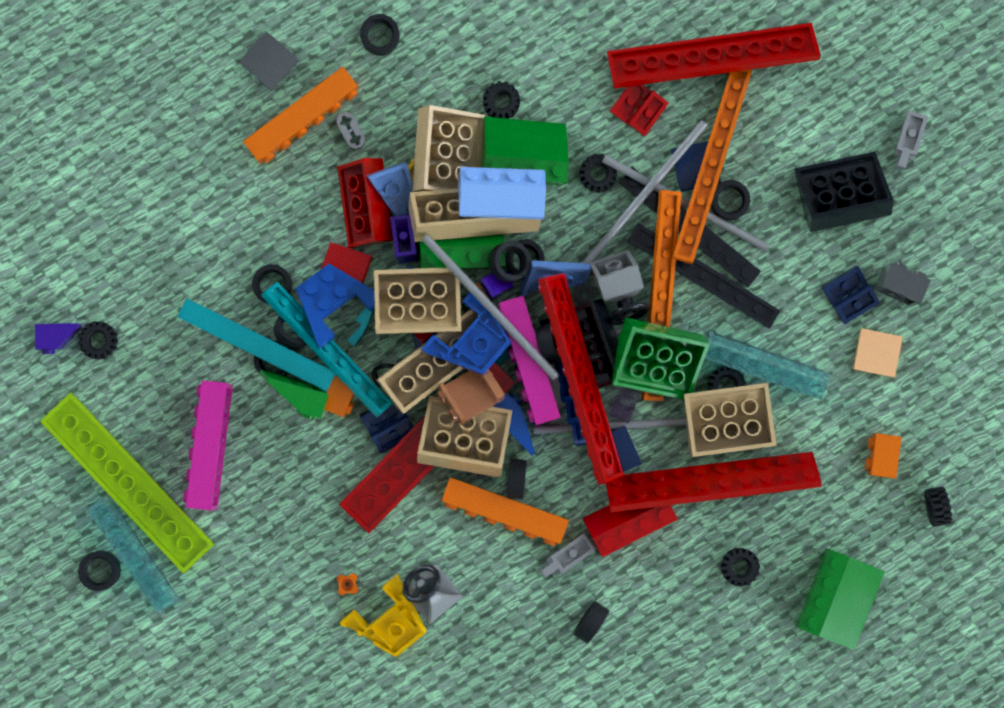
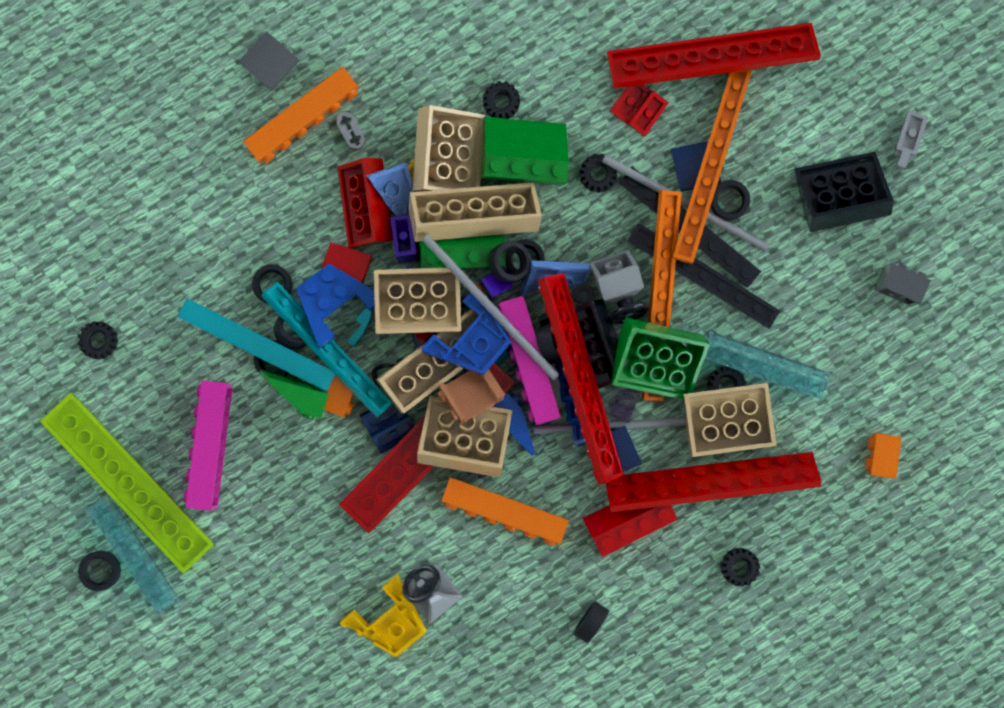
dark purple slope [35,323,82,354] -> none
orange plate [337,573,359,595] -> none
black tyre [360,14,400,56] -> none
light blue slope [458,167,546,220] -> none
black tyre [506,458,527,499] -> none
light grey hinge [540,532,596,578] -> none
light grey piece [582,120,708,264] -> none
green slope [796,548,885,650] -> none
dark blue slope [821,266,880,324] -> none
light nougat tile [853,328,903,378] -> none
black tyre [924,486,952,527] -> none

